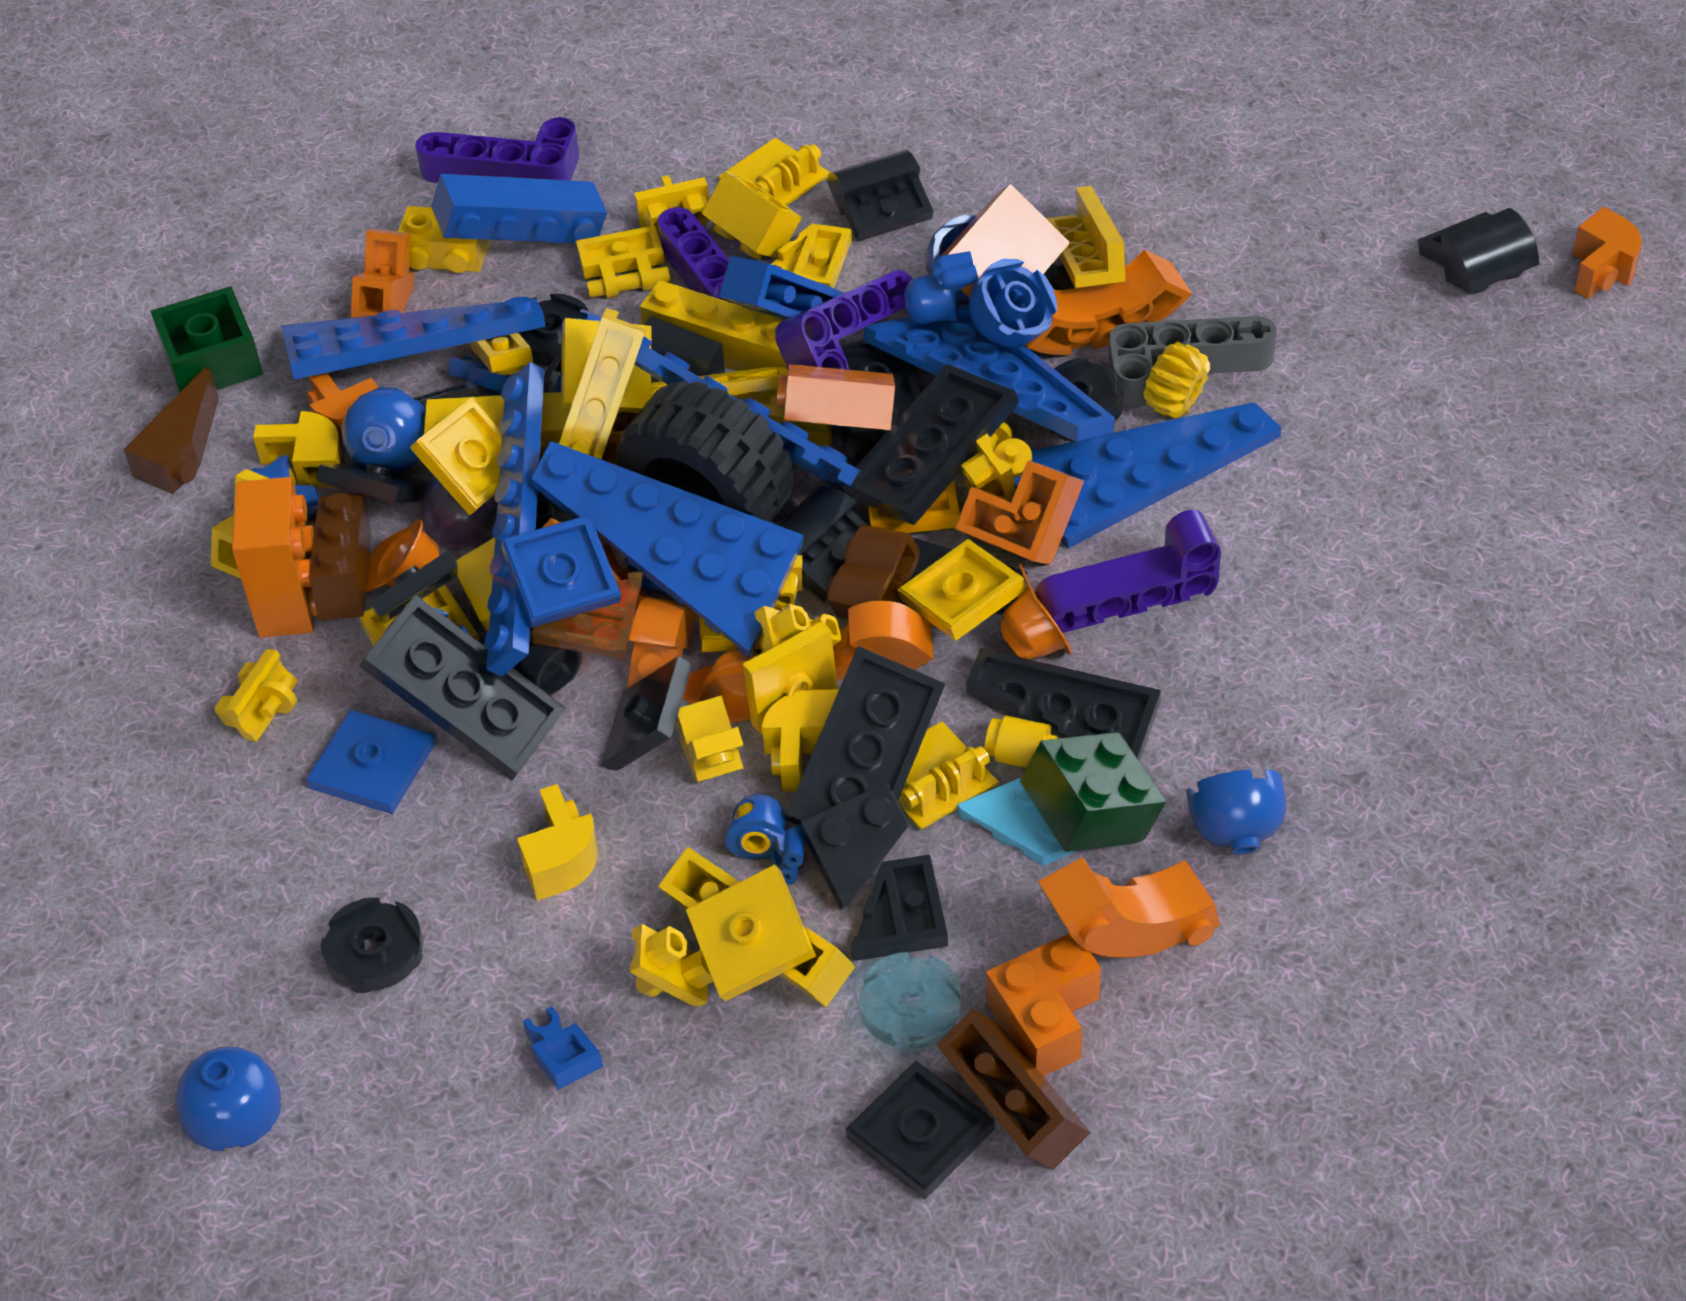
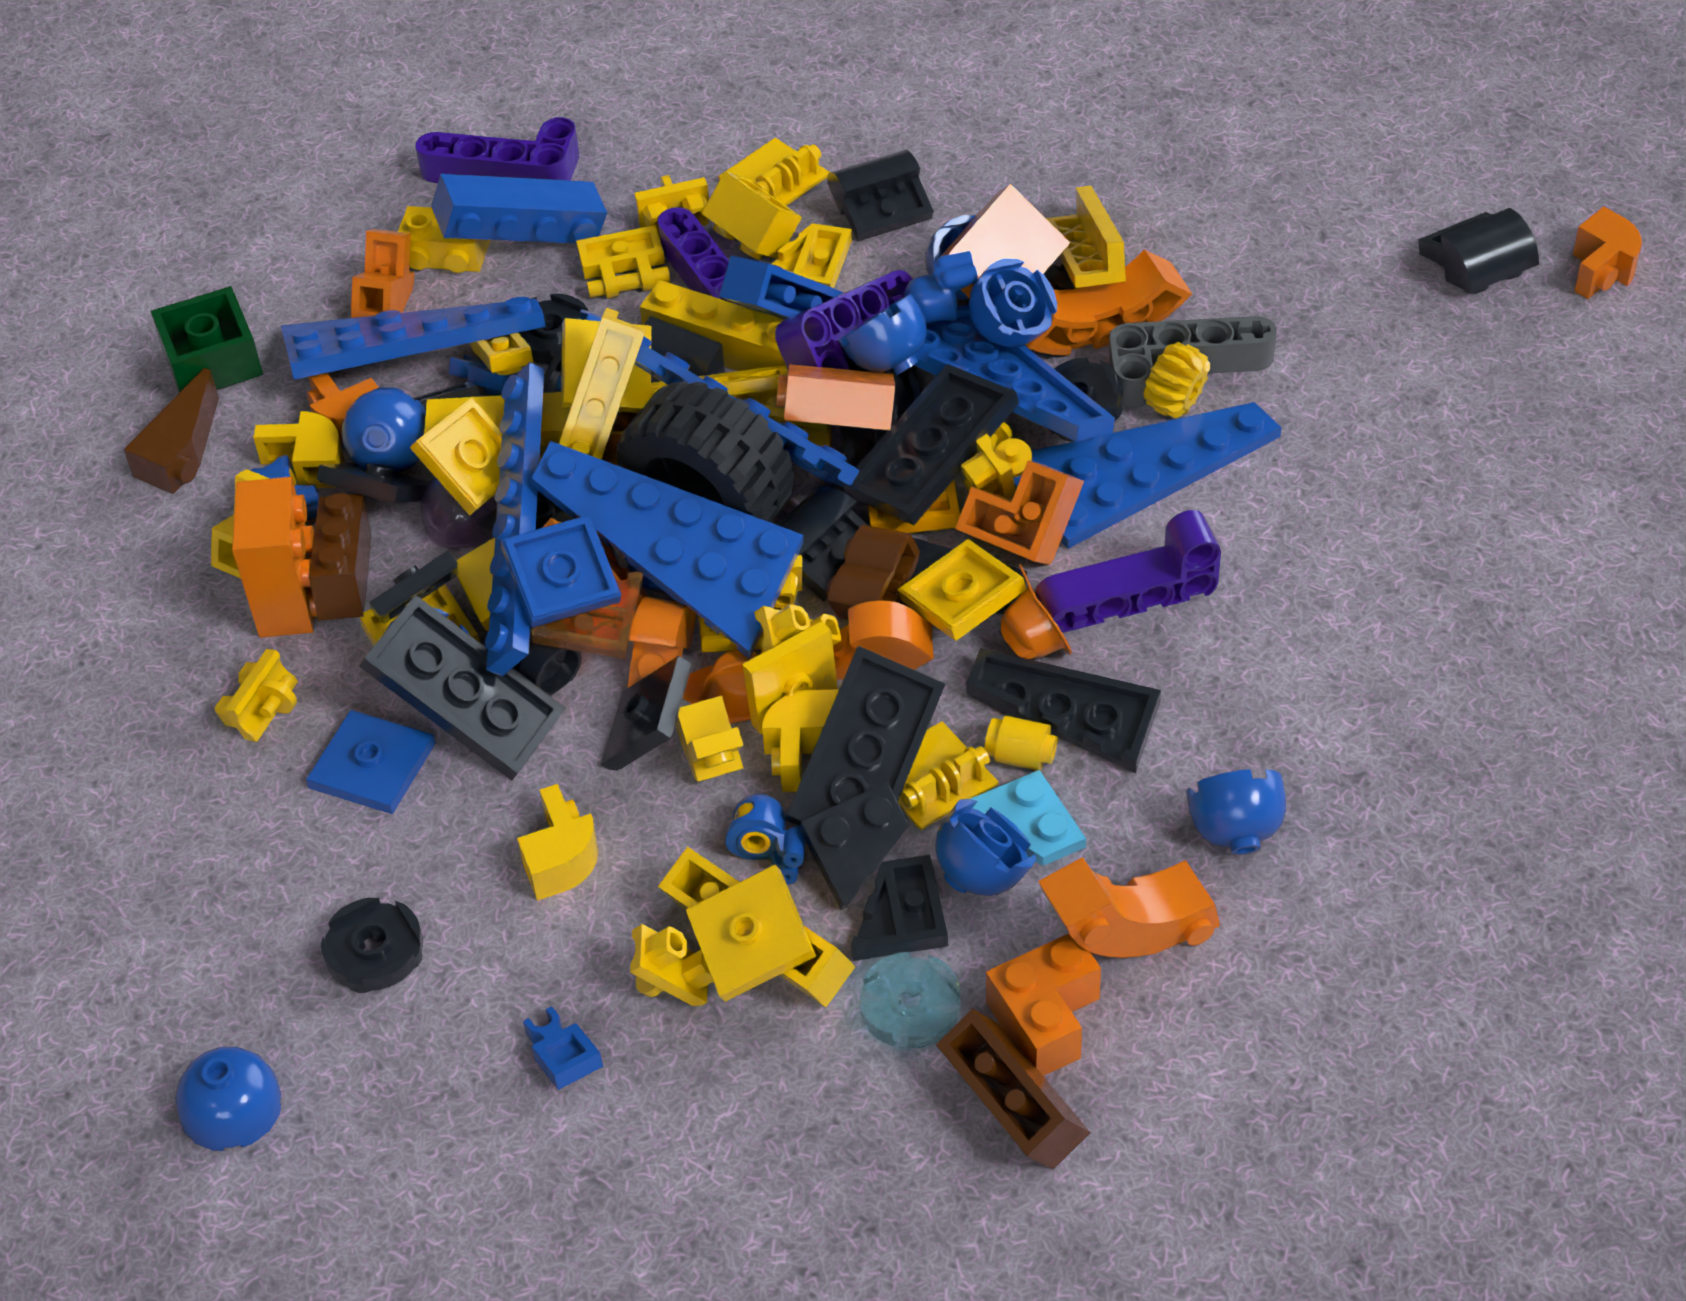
orange piece [366,519,440,592] -> none
black plate [845,1061,995,1200] -> none
dark green brick [1020,733,1166,852] -> none
none -> blue cylinder [838,293,927,375]
none -> blue cylinder [935,799,1036,896]

